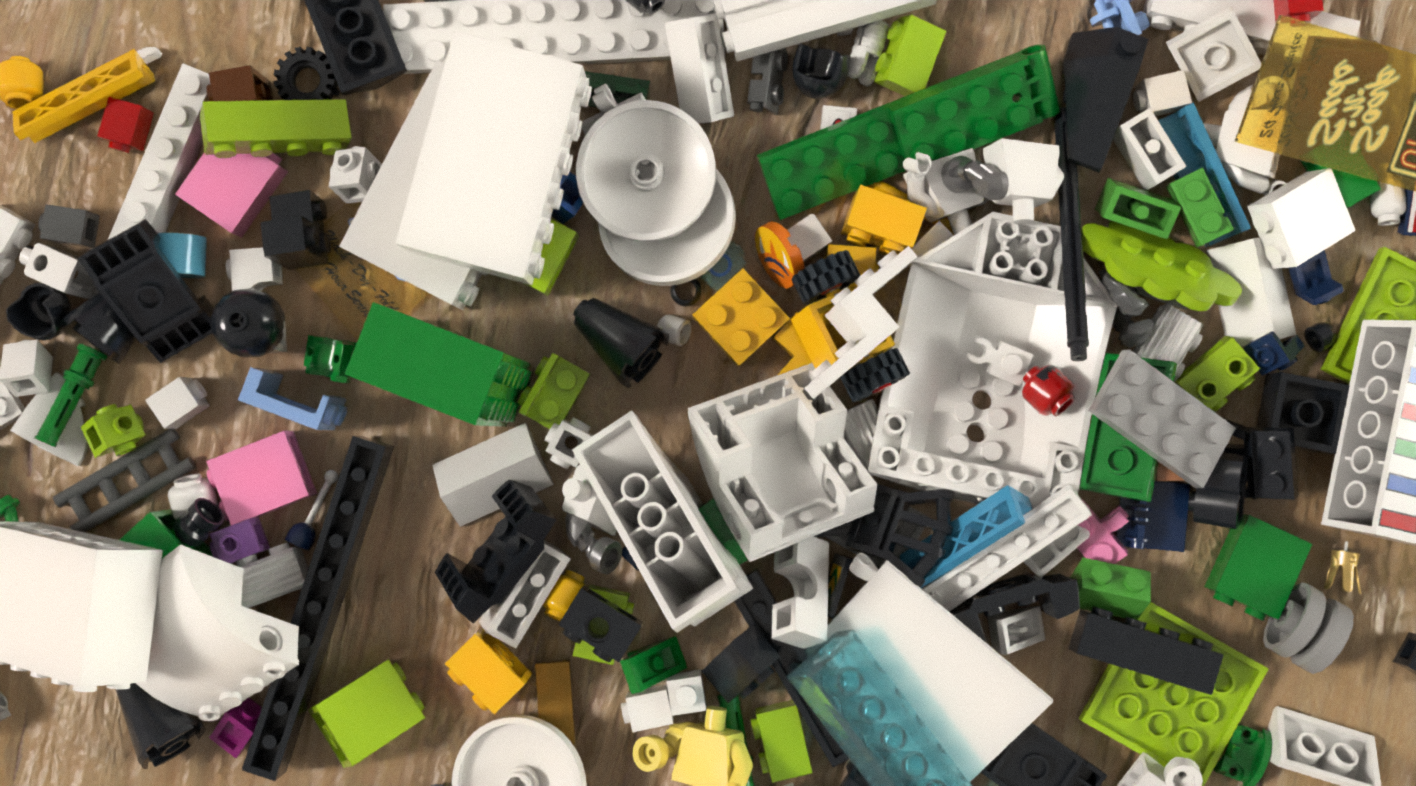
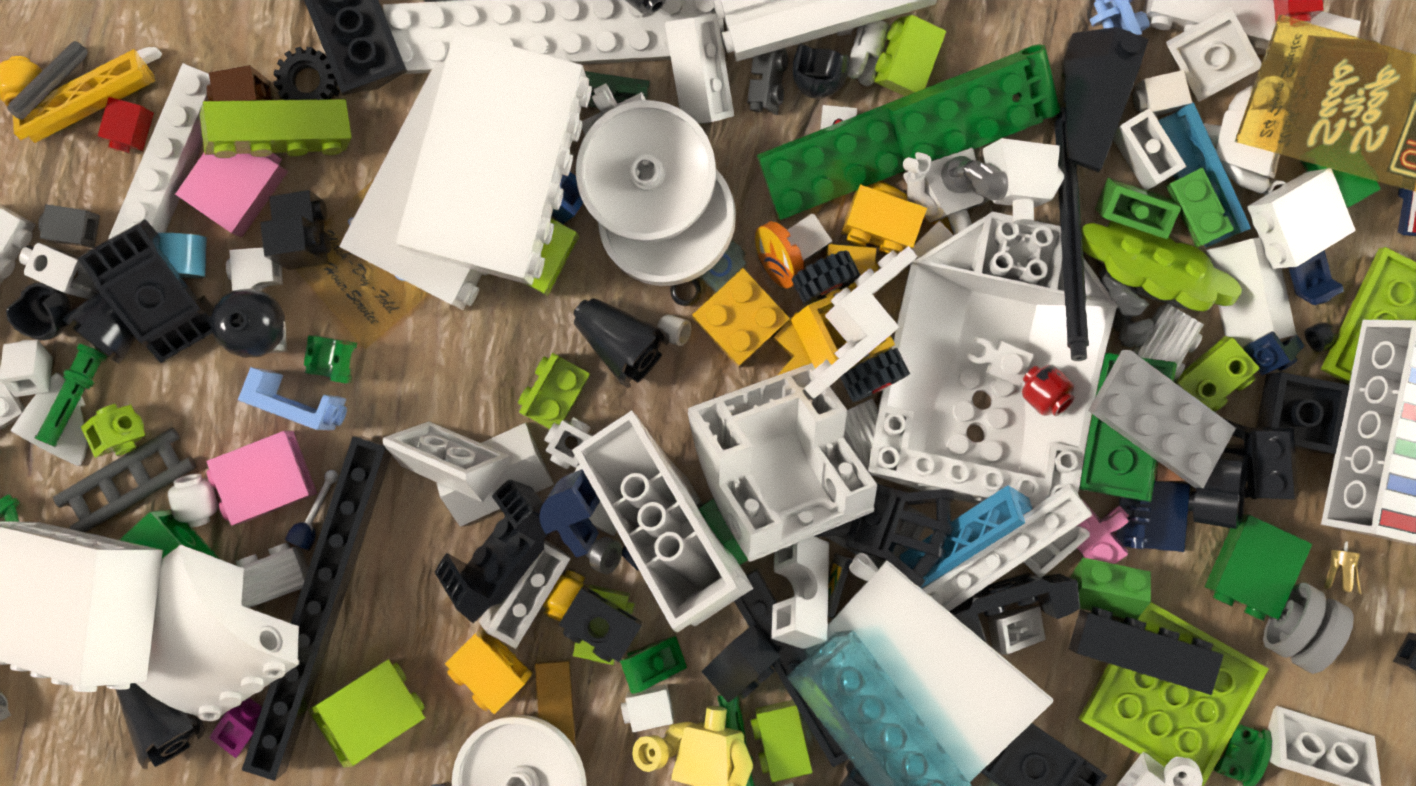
white brick [145,377,210,429] -> none
black wheel [173,498,224,547] -> none
medium lavender brick [210,517,270,564] -> none
white brick [328,146,382,204] -> none
green brick [345,302,533,427] -> none
white brick [667,669,706,716] -> none
white plant [1370,162,1406,226] -> none
none -> dark grey axle [7,41,88,120]
none -> white slope [383,422,510,503]
none -> dark blue brick [540,469,600,558]

